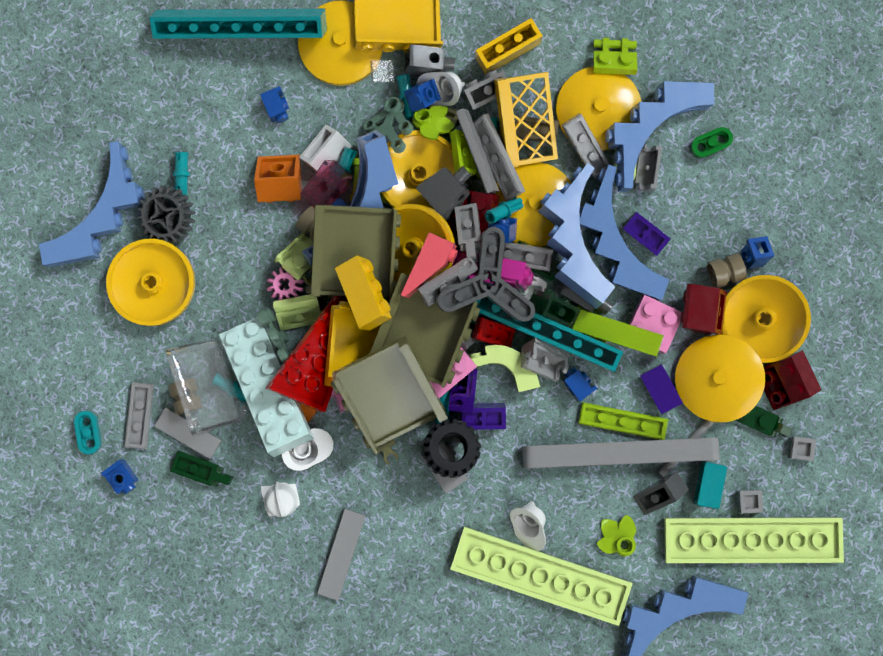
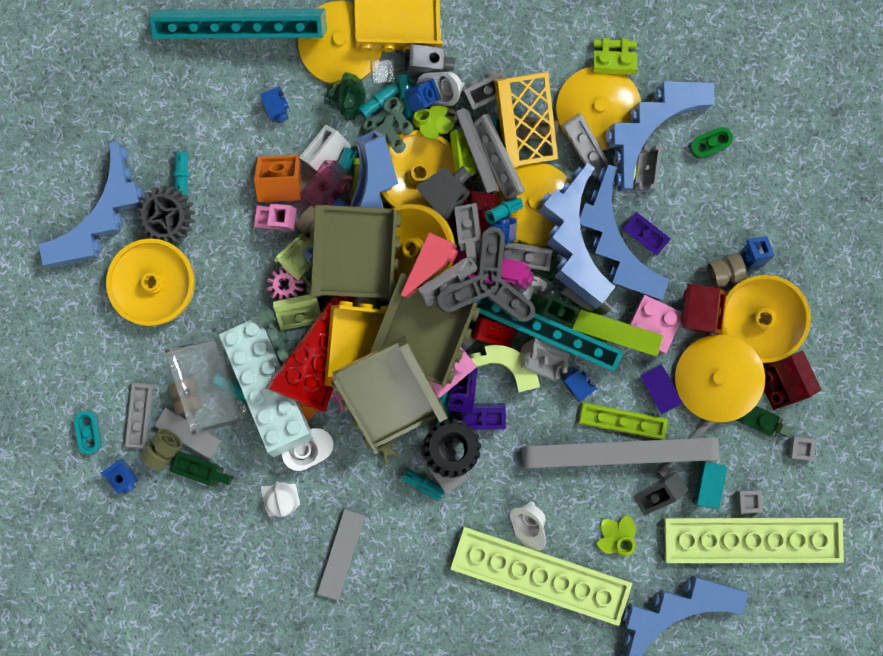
yellow brick [335,255,392,331] -> none
yellow brick [475,18,543,75] -> none
none -> olive wheel [141,429,182,471]
none -> bright pink brick [254,204,297,232]
none -> clear green helmet [324,72,366,121]
none -> teal pin [358,82,400,119]
none -> teal axle [401,469,445,501]

